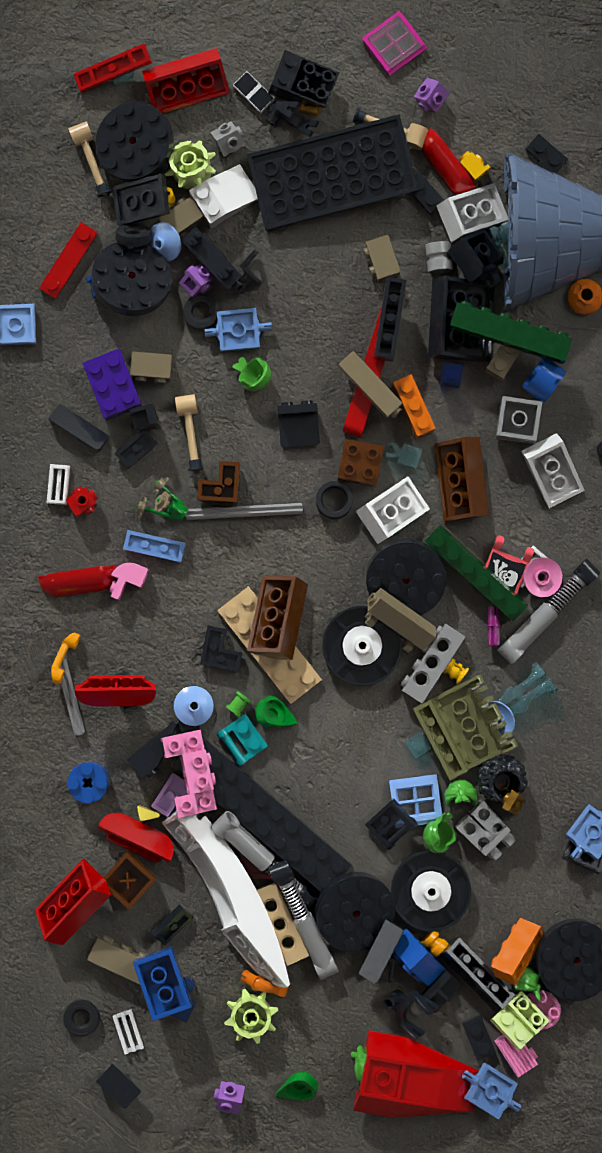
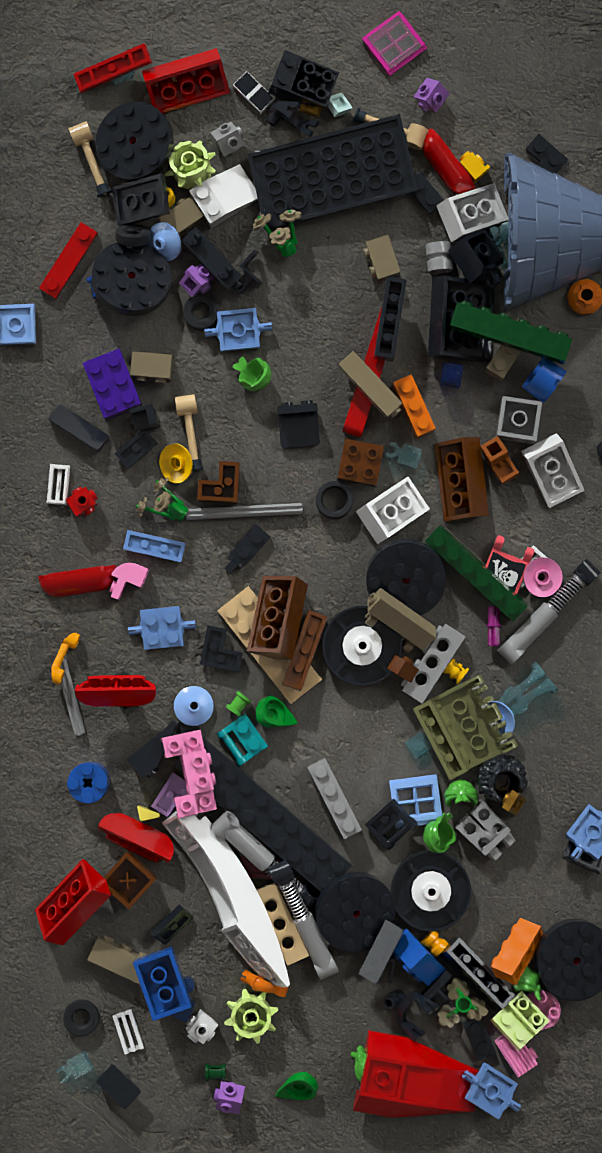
none -> clear light blue plate [56,1051,94,1082]
none -> medium blue plate [128,606,196,650]
none -> yellow dish [159,444,193,483]
none -> white brick [185,1009,218,1044]
none -> dark green bush [205,1063,226,1082]
none -> black hinge [224,524,271,574]
none -> dark tan plant [253,210,301,257]
none -> reddish brown plate [282,610,327,691]
none -> light grey brick [307,758,362,839]
none -> light aqua plate [327,92,352,117]
none -> reddish brown plate [387,655,419,683]
none -> dark tan plant [437,978,488,1028]
none -> dark orange brick [481,436,519,485]

